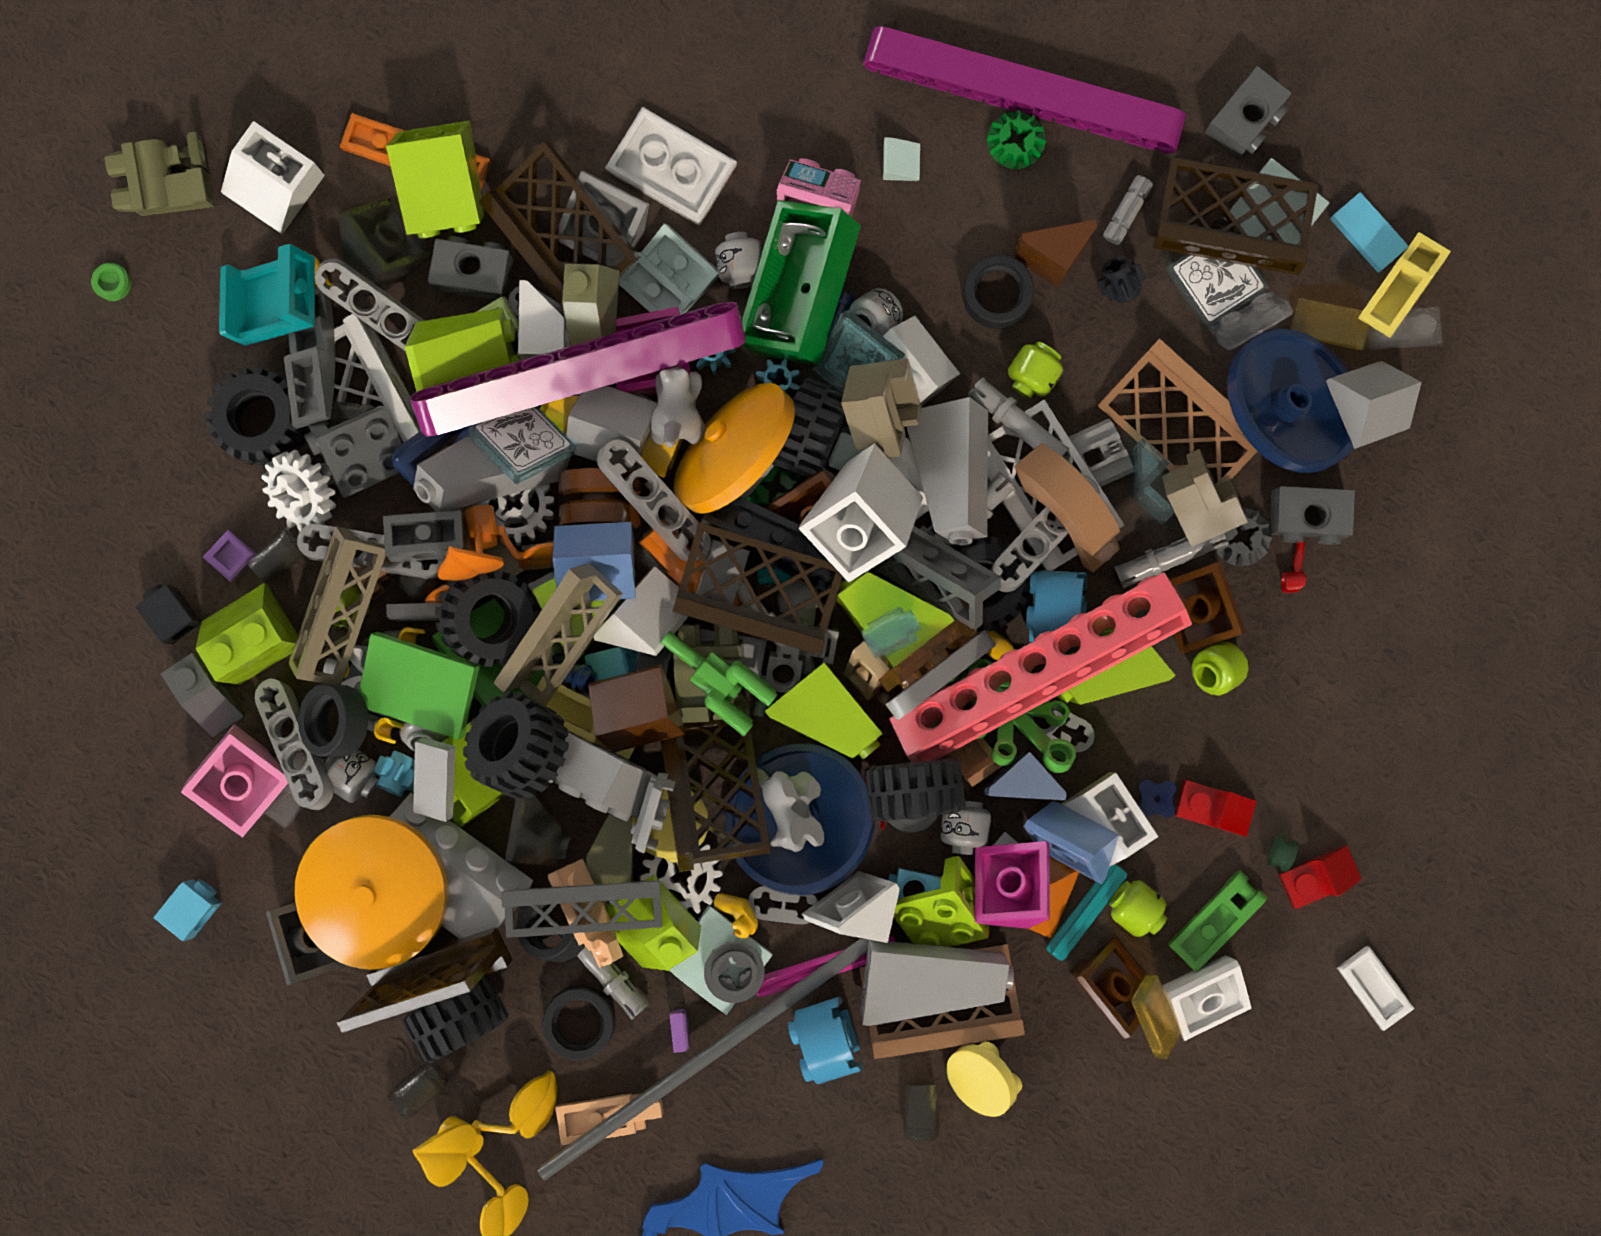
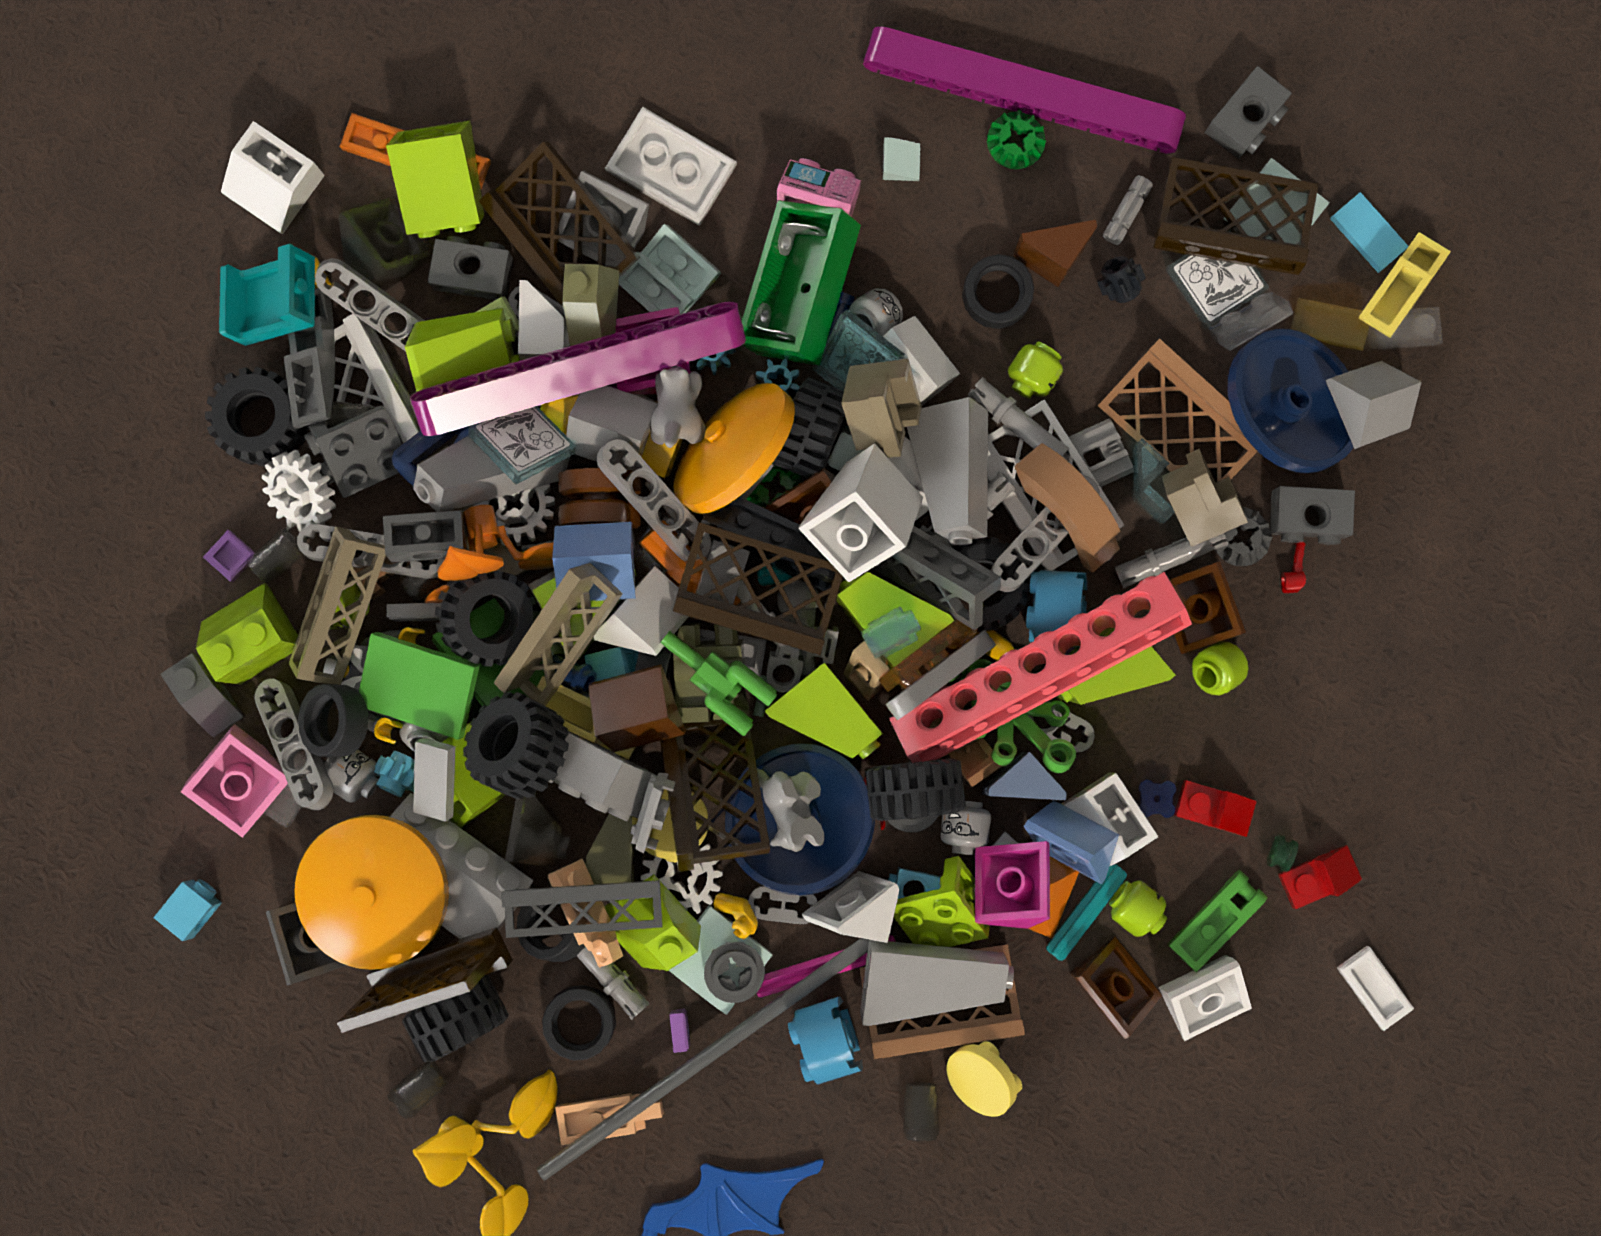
bright green tile [91,263,131,301] -> none
olive hips [104,132,215,216] -> none
black brick [135,584,201,645] -> none
light grey head [715,232,763,289] -> none
clear yellow tile [1131,975,1181,1059] -> none

